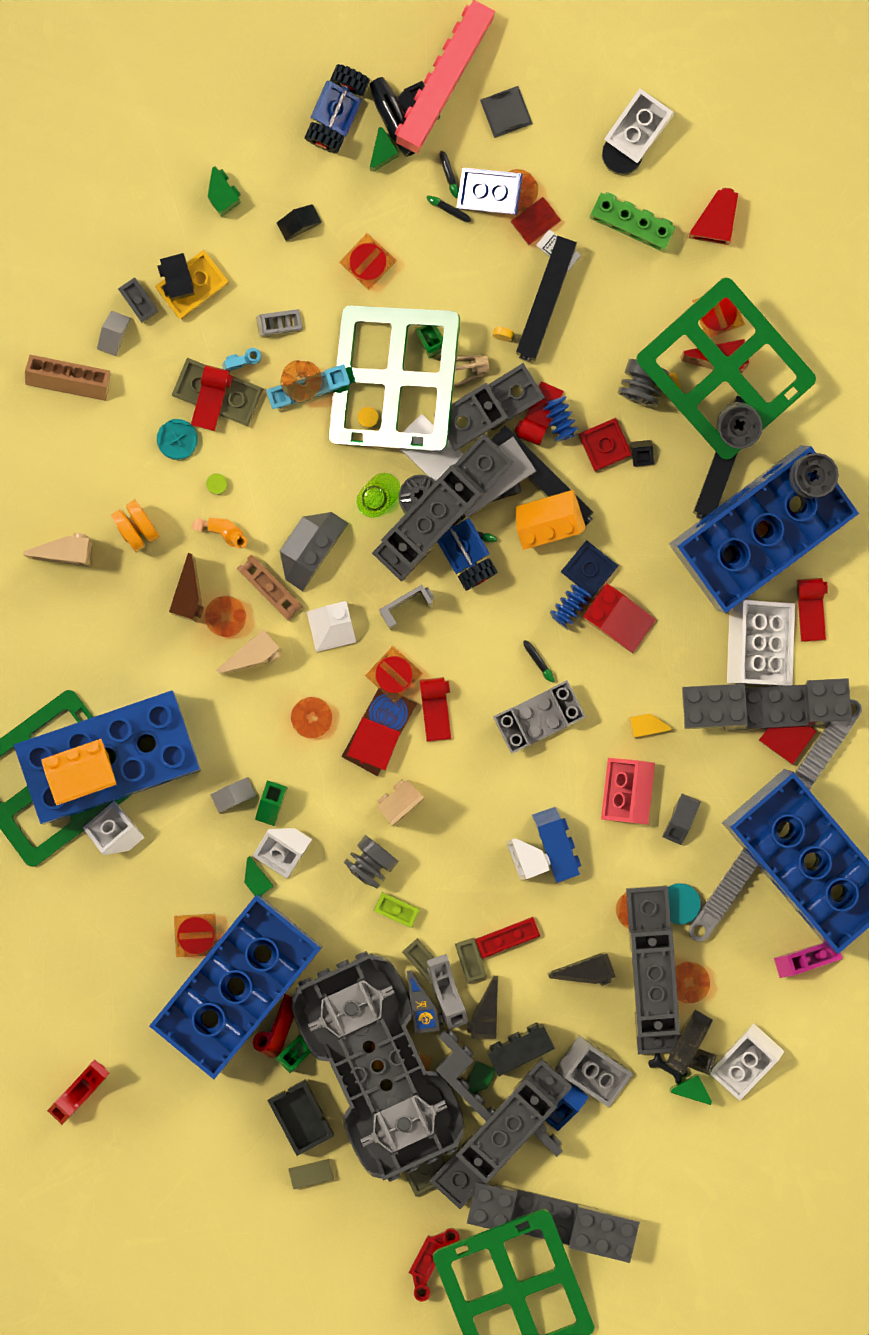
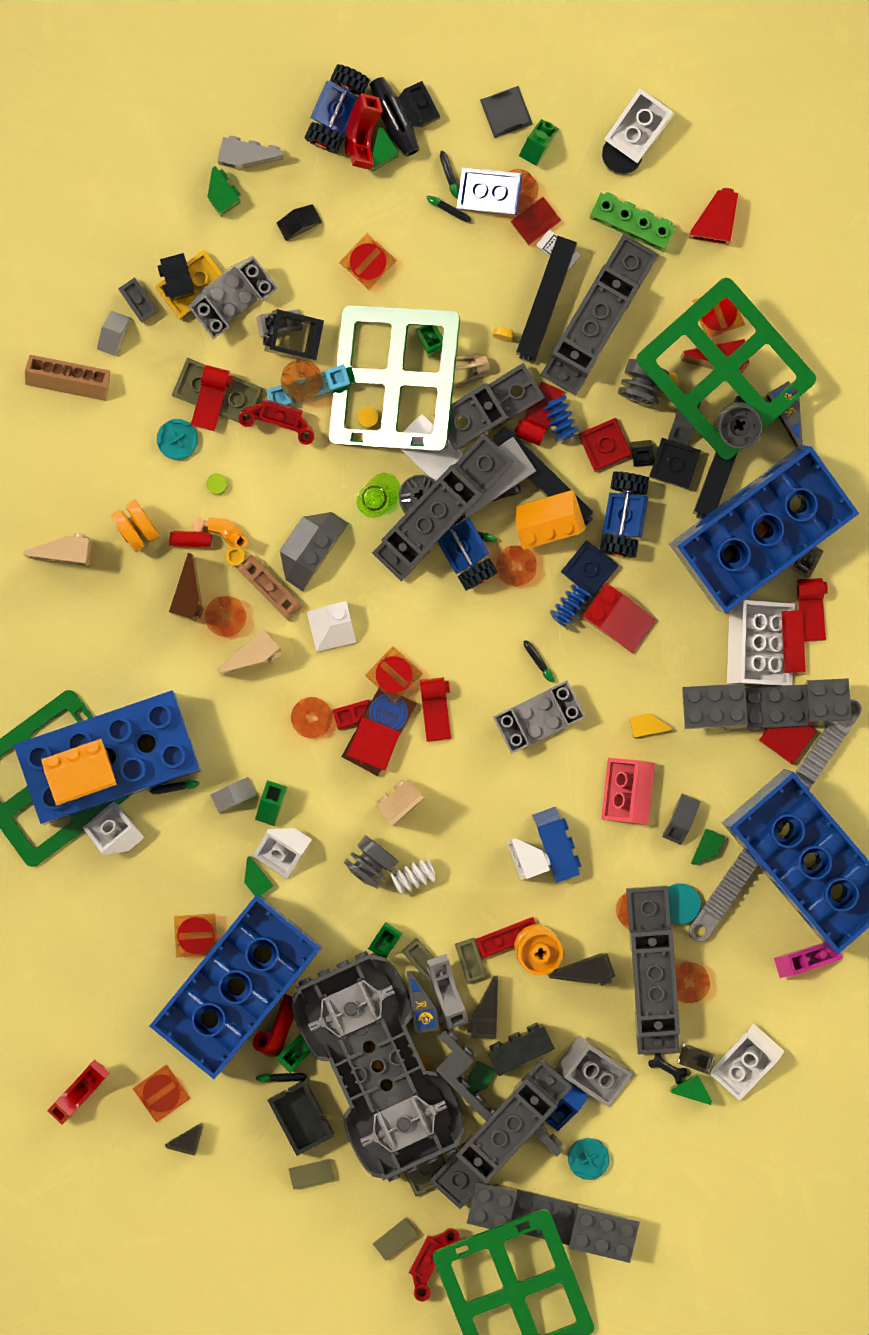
medium azure plate [222,348,261,371] -> none
lime plate [374,892,420,928] -> none
light grey panel [379,585,434,630] -> none
coral brick [395,0,495,154] -> none
clear smoke slope [666,1009,713,1075] -> none
dark grey wheel [789,453,839,499] -> none
none -> clear orange piece [132,1064,190,1122]
none -> black piece [150,780,200,794]
none -> clear smoke slope [165,1122,204,1156]
none -> red piece [169,531,212,548]
none -> light grey slope [188,256,278,339]
none -> light grey slope [217,136,284,170]
none -> yellow tile [225,547,246,567]
none -> red plate [238,398,314,445]
none -> black piece [256,1073,307,1083]
none -> black window [263,309,324,362]
none -> red tile [333,699,370,730]
none -> red arch [345,93,383,170]
none -> green slope [368,922,403,958]
none -> olive tile [373,1217,418,1261]
none -> white piece [390,856,436,895]
none -> clear orange plate [496,545,537,587]
none -> light orange wheel [514,924,563,975]
none -> green slope [519,119,559,166]
none -> dark grey bracket [540,234,659,396]
none -> teal tile [568,1138,609,1180]
none -> plate [599,471,650,558]
none -> black plate [649,438,701,490]
none -> dark grey slope [668,402,701,445]
none -> green tile [691,829,725,865]
none -> slope [766,381,803,448]
none -> red tile [781,610,806,673]
none -> clear smoke slope [790,546,824,579]

